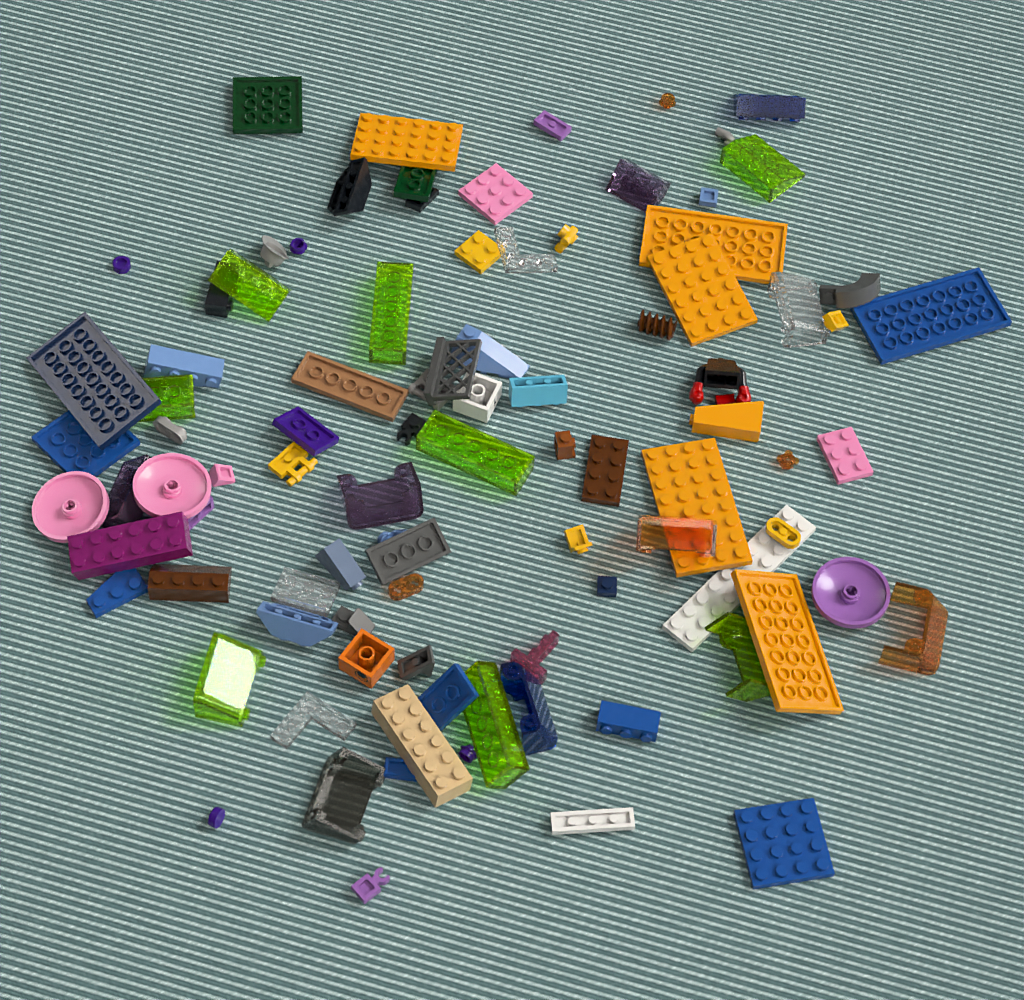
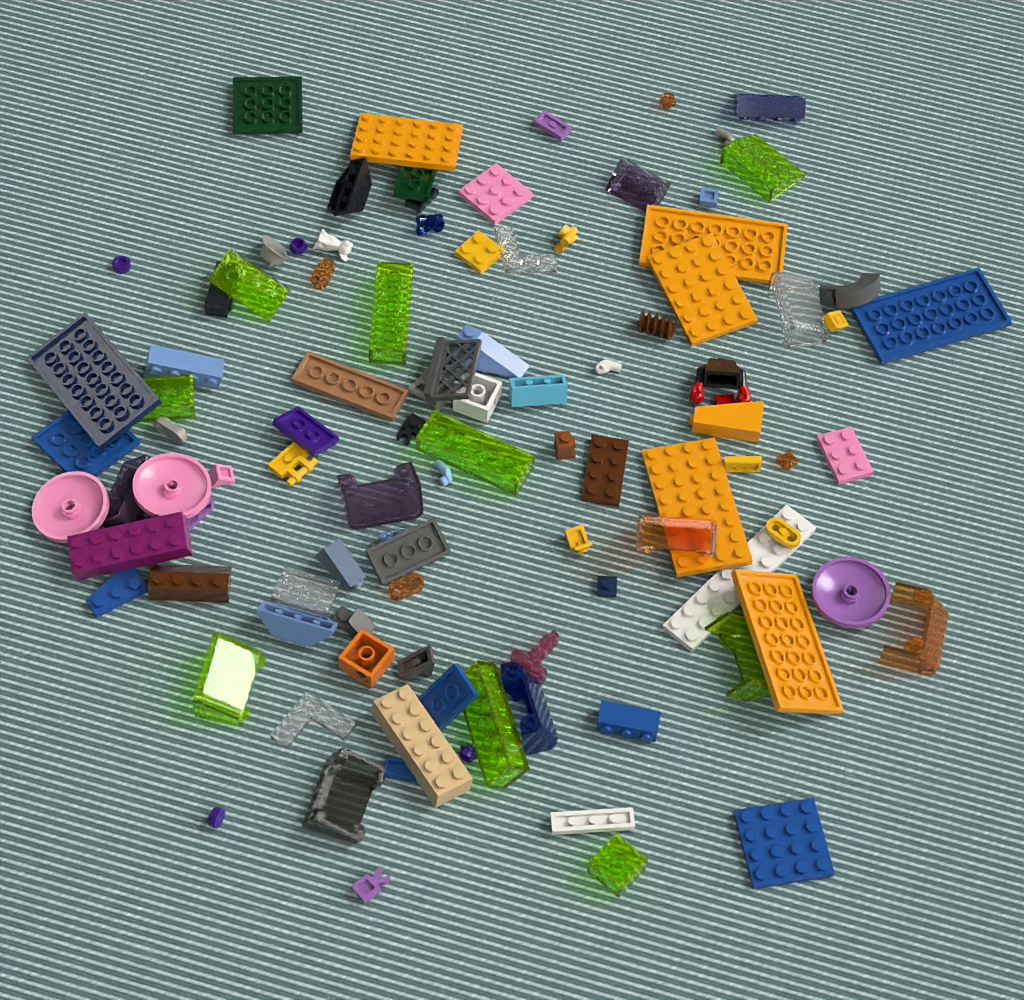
none -> clear orange beam [311,258,335,289]
none -> white animal [313,229,353,262]
none -> clear blue plate [415,213,445,236]
none -> light blue arm [434,460,453,486]
none -> clear neon green brick [587,833,648,898]
none -> white arm [595,359,622,374]
none -> yellow plate [723,455,762,473]

